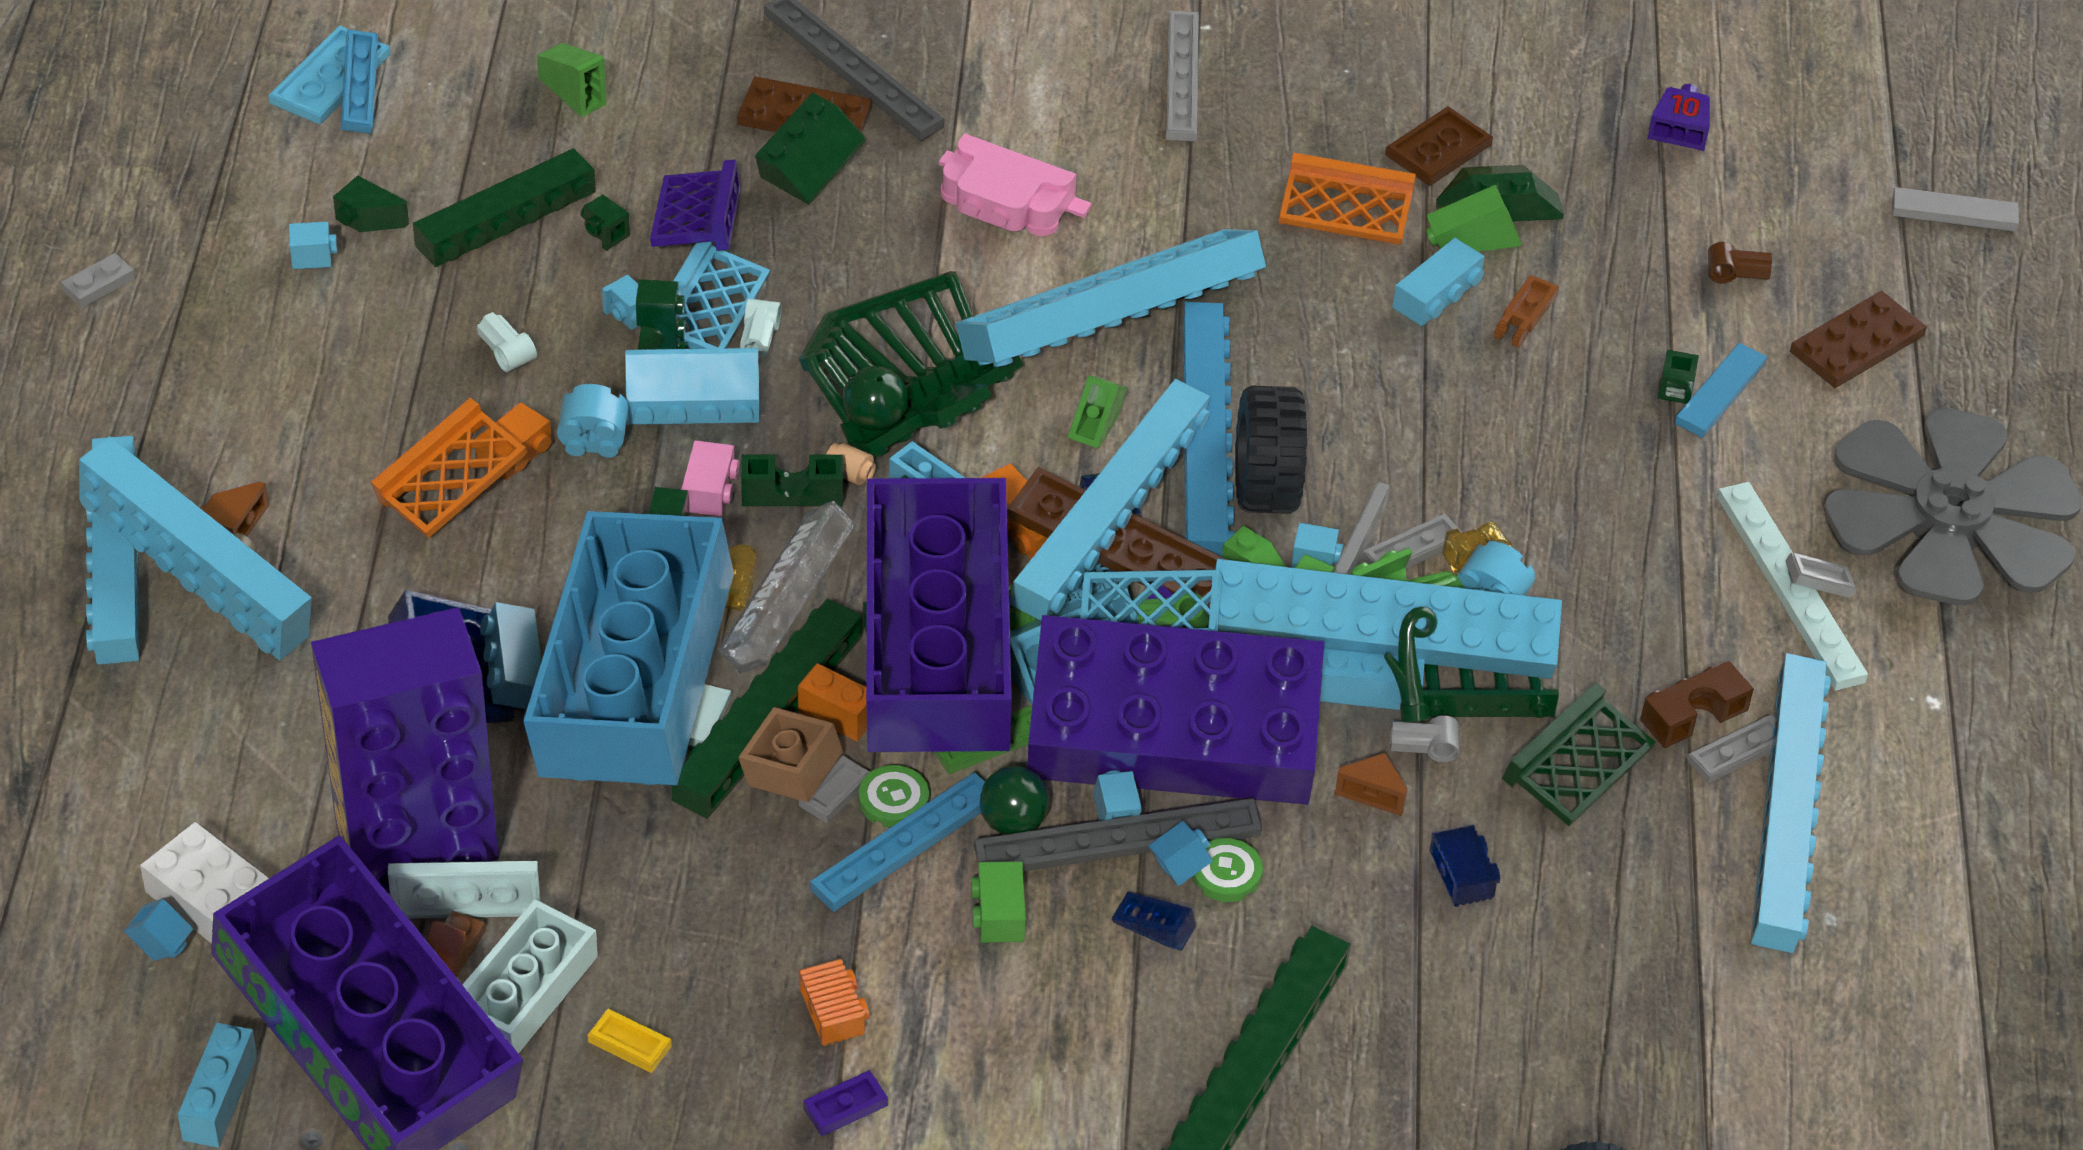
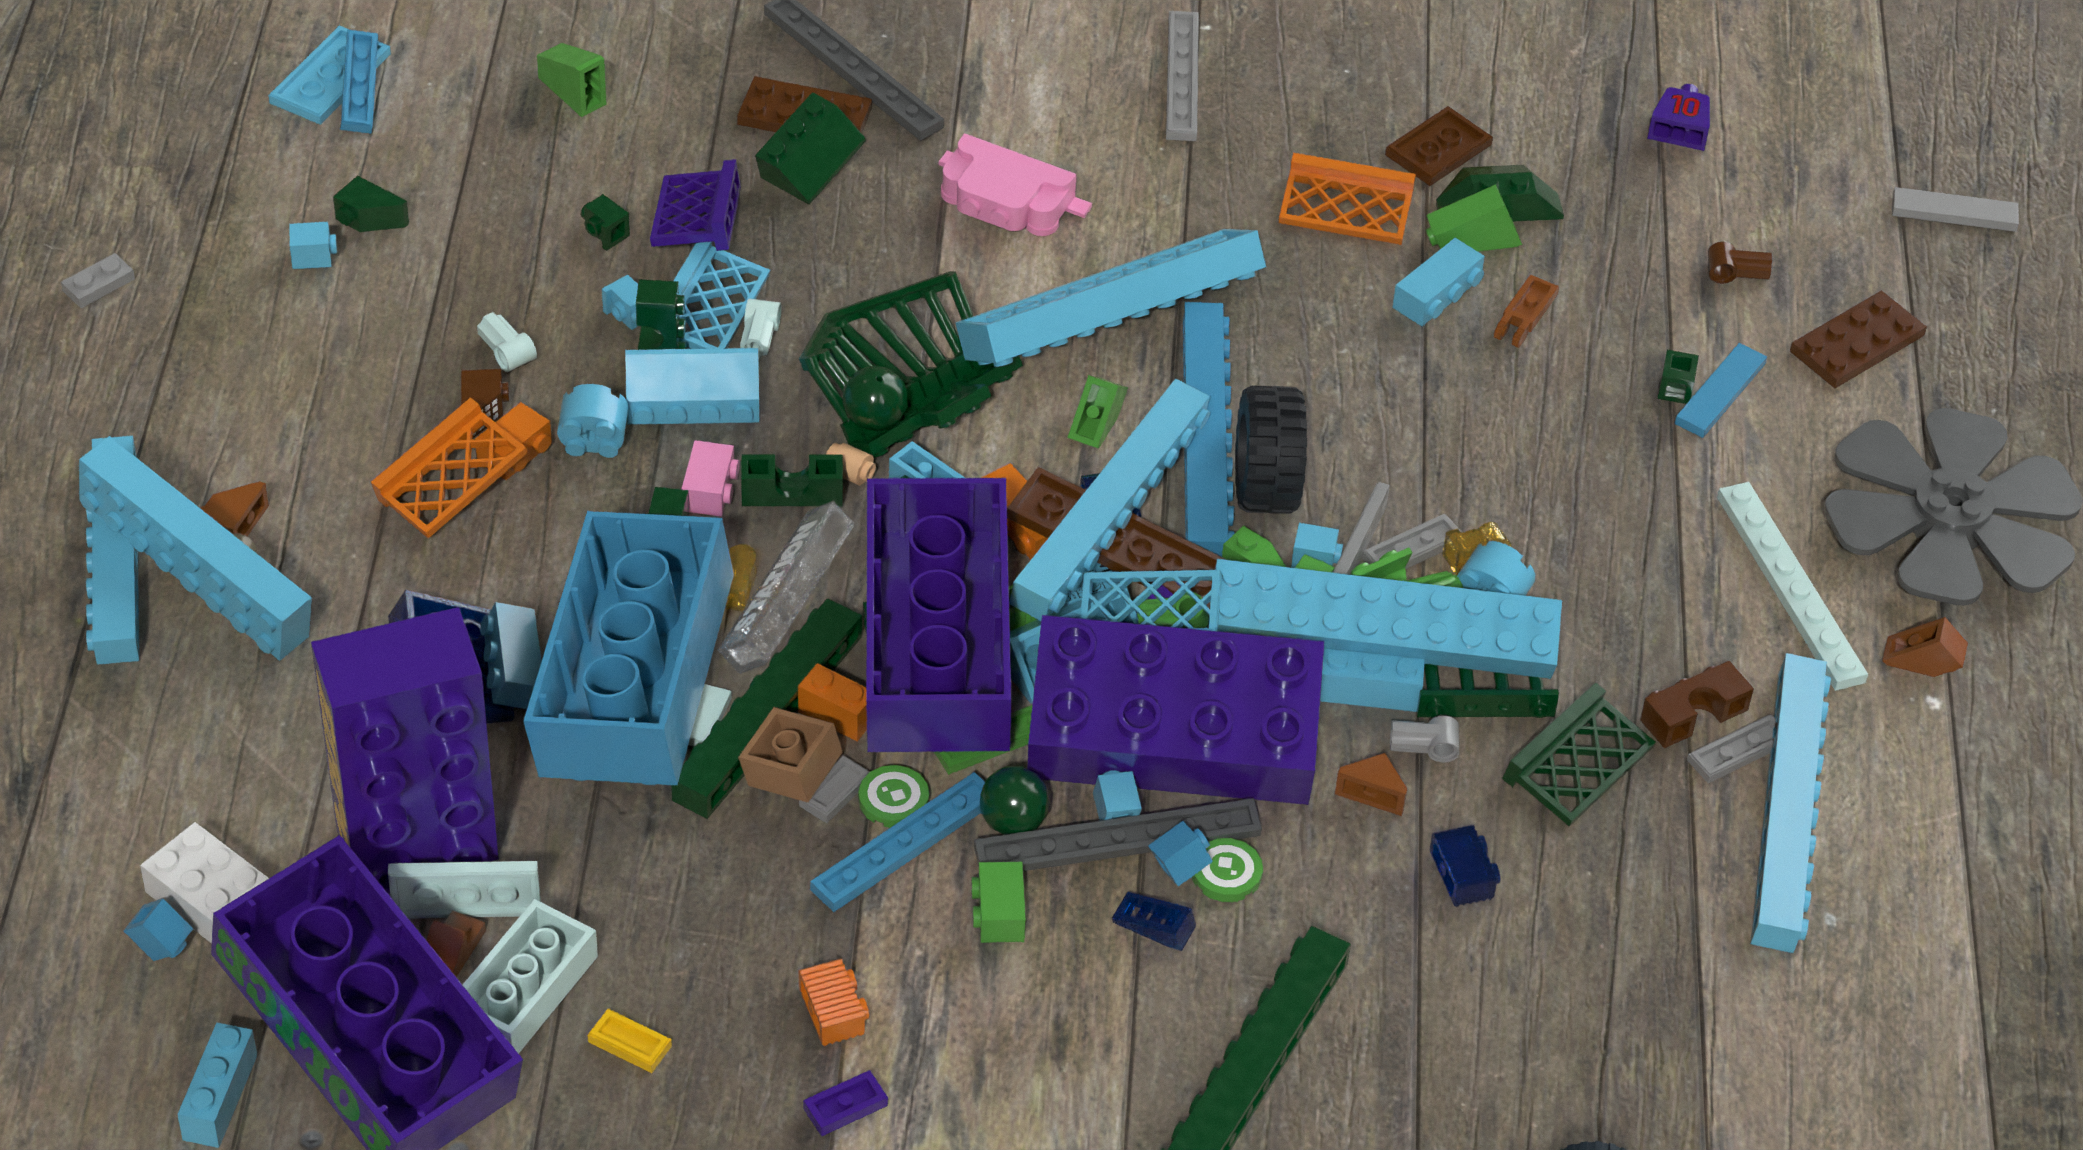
dark green brick [413,148,596,268] -> none
dark green plant [1384,607,1438,722] -> none
light grey tile [1785,553,1856,598] -> none
none -> reddish brown slope [461,369,509,439]
none -> dark orange slope [1882,617,1968,677]

